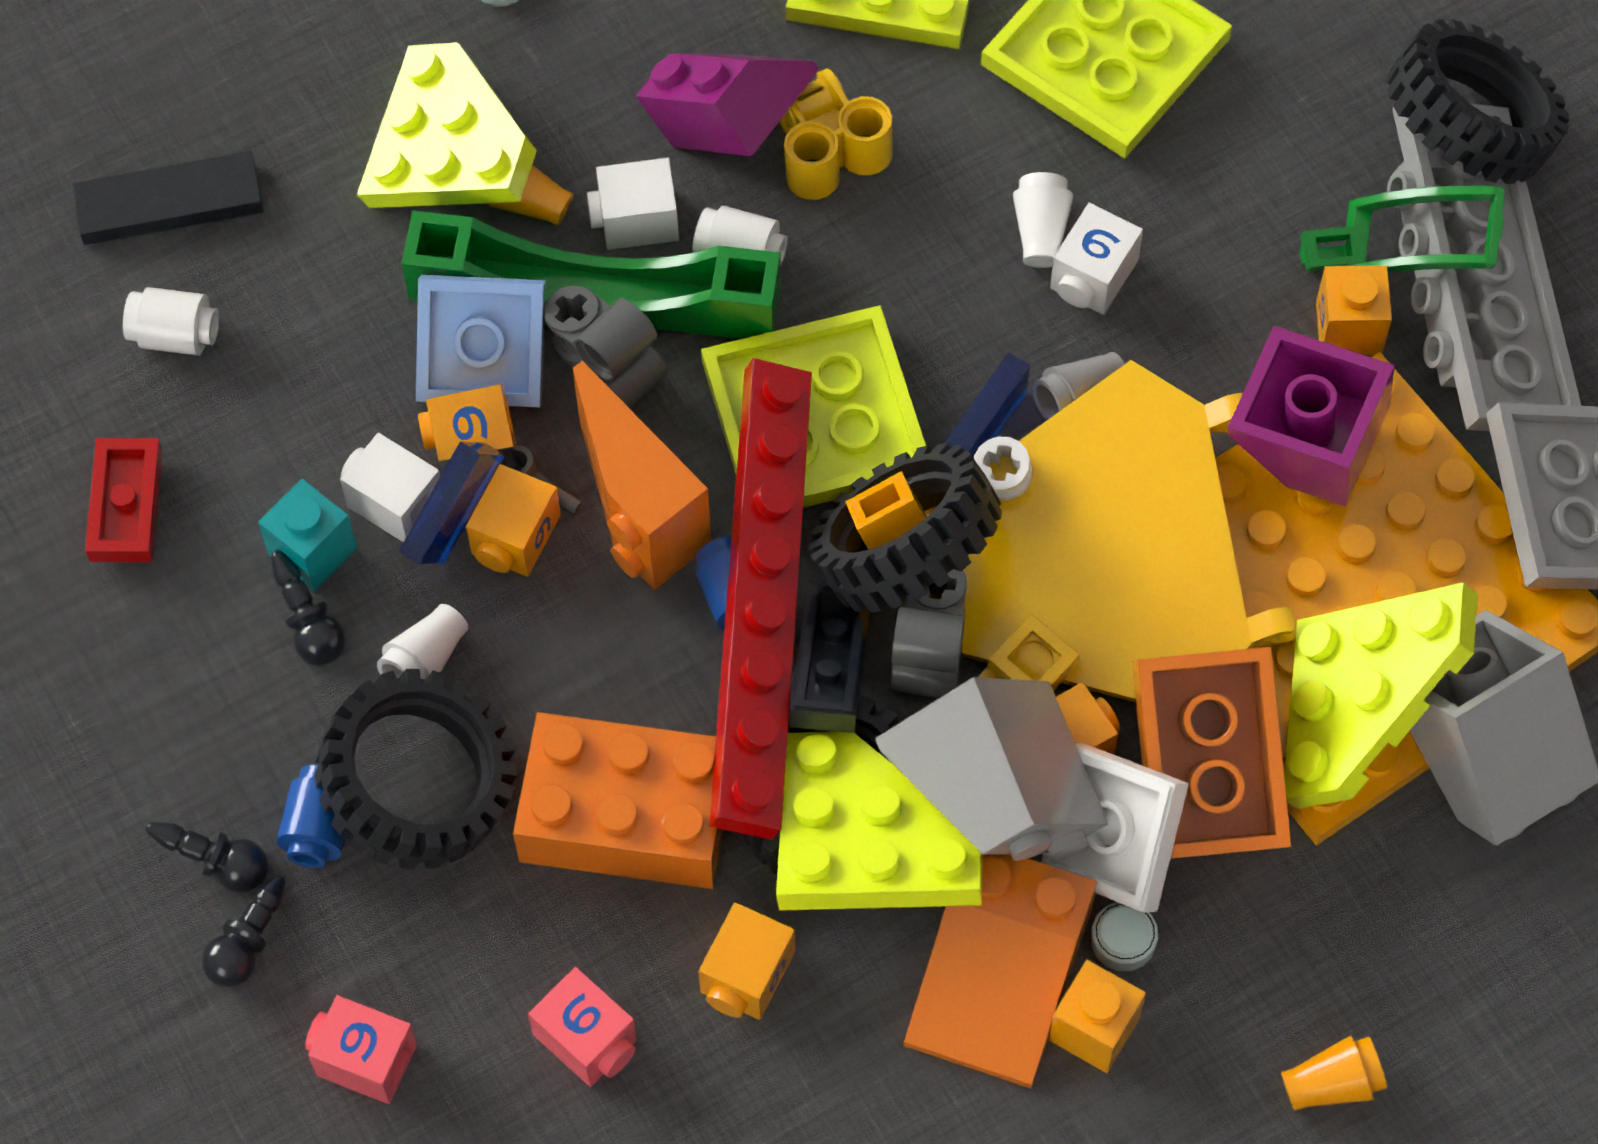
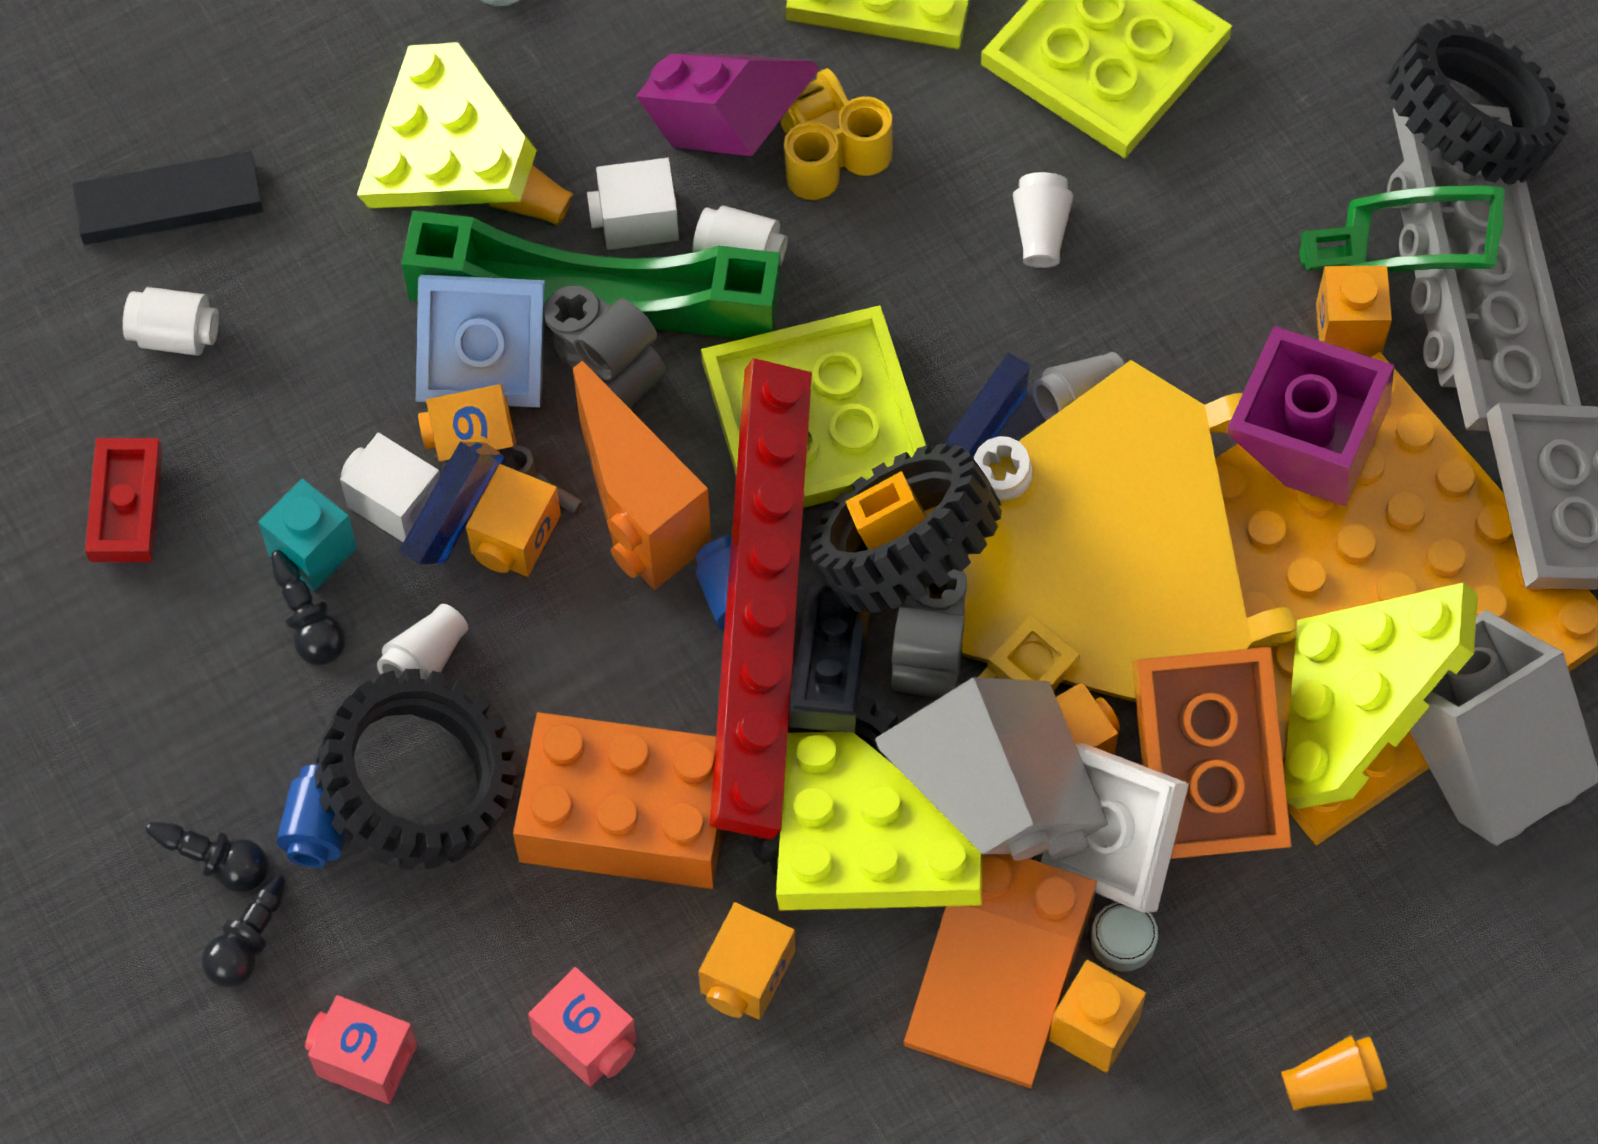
white brick [1050,203,1143,315] -> none

